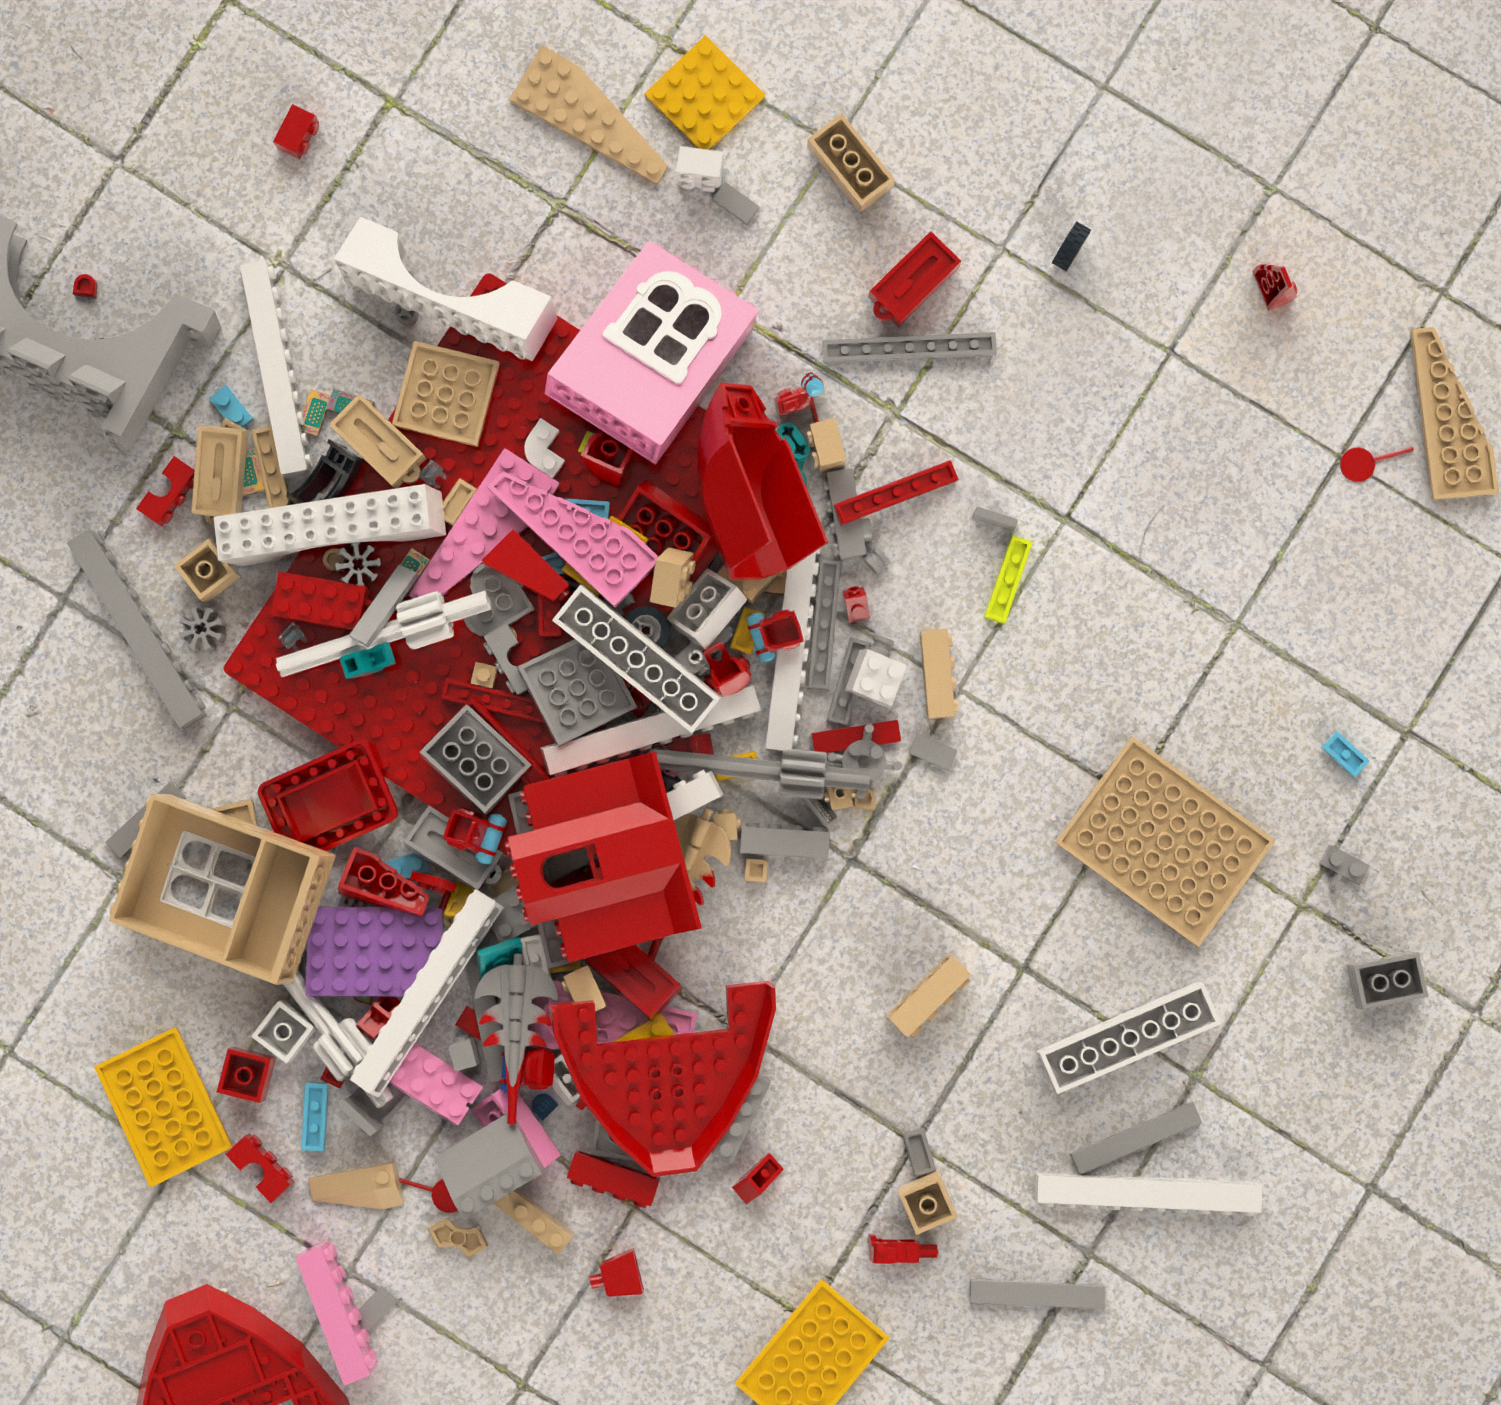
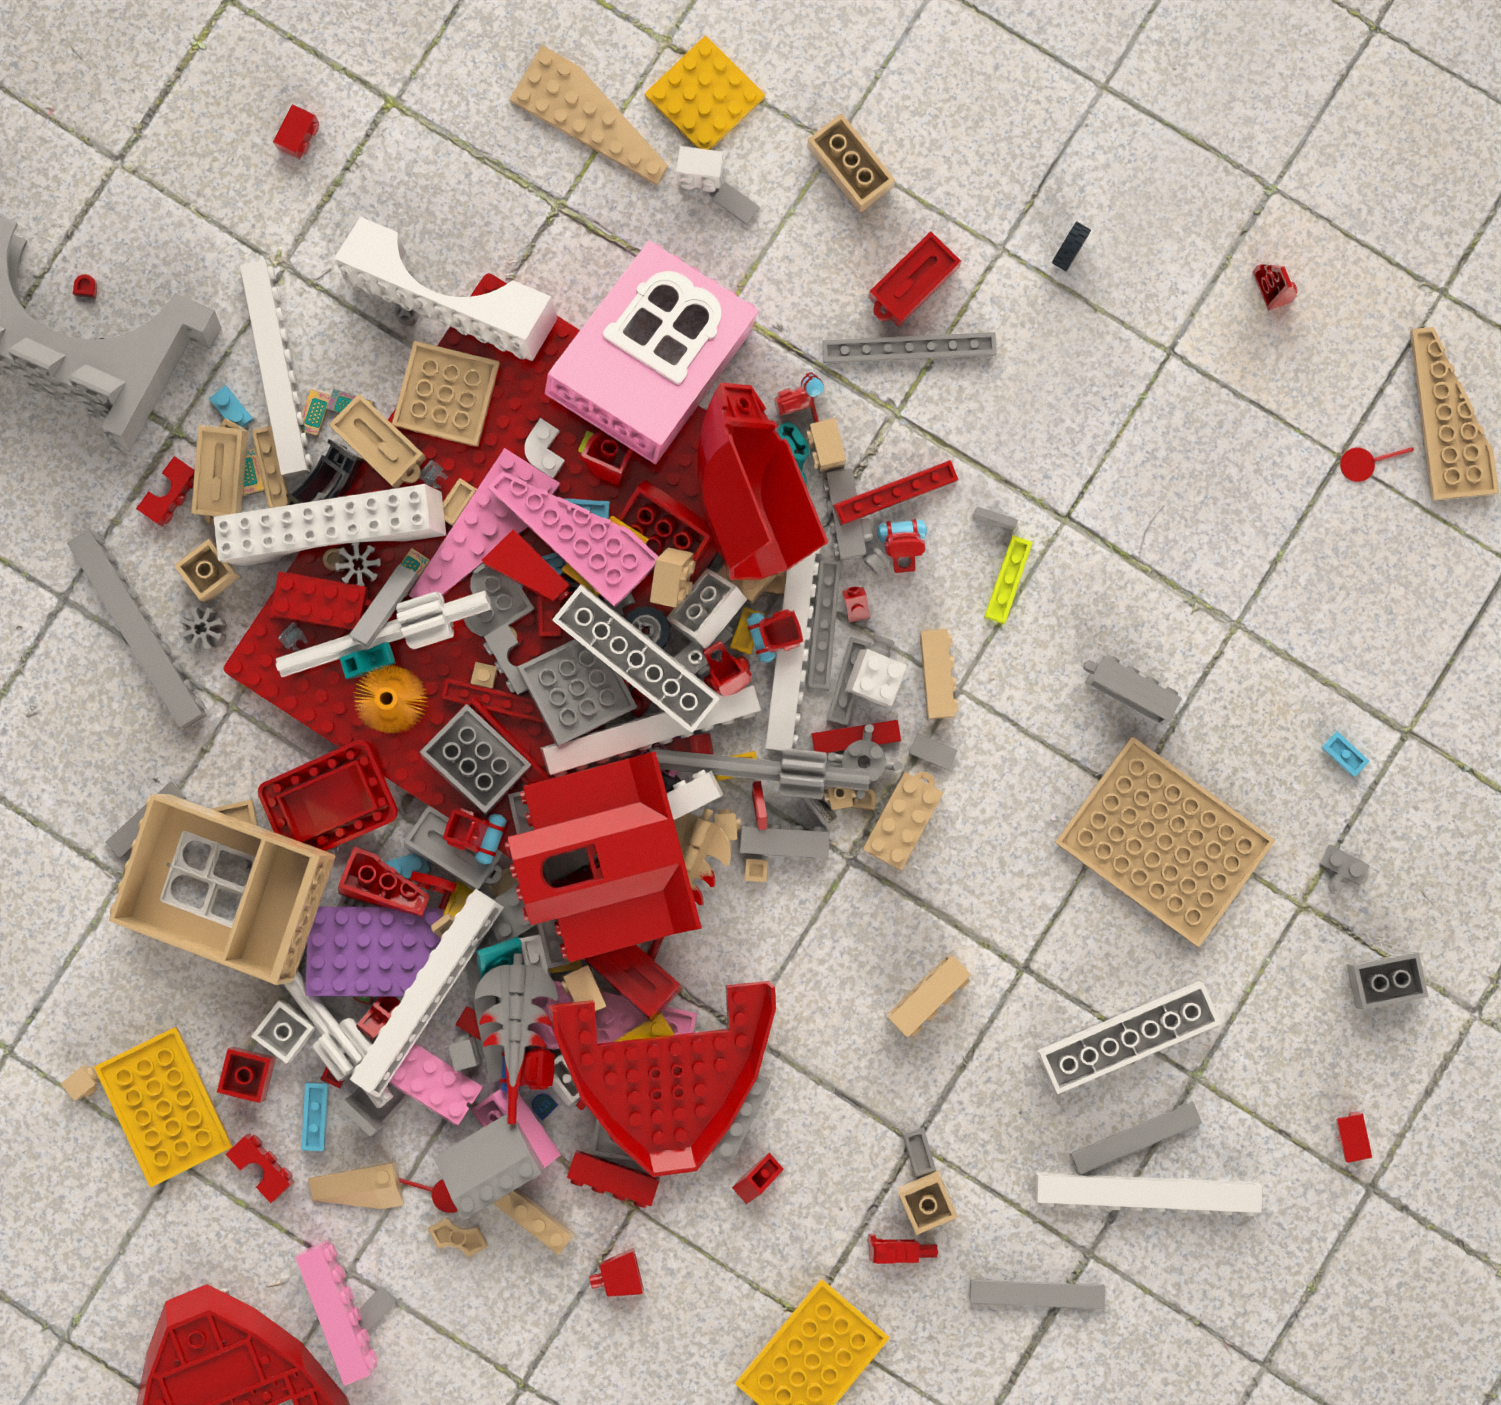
none -> tan brick [61,1065,101,1101]
none -> light orange piece [354,665,428,733]
none -> tan plate [431,913,454,938]
none -> red tile [752,781,767,830]
none -> tan piece [862,772,944,871]
none -> red piece [877,519,927,573]
none -> light grey piece [1083,655,1182,724]
none -> red panel [1336,1111,1372,1163]

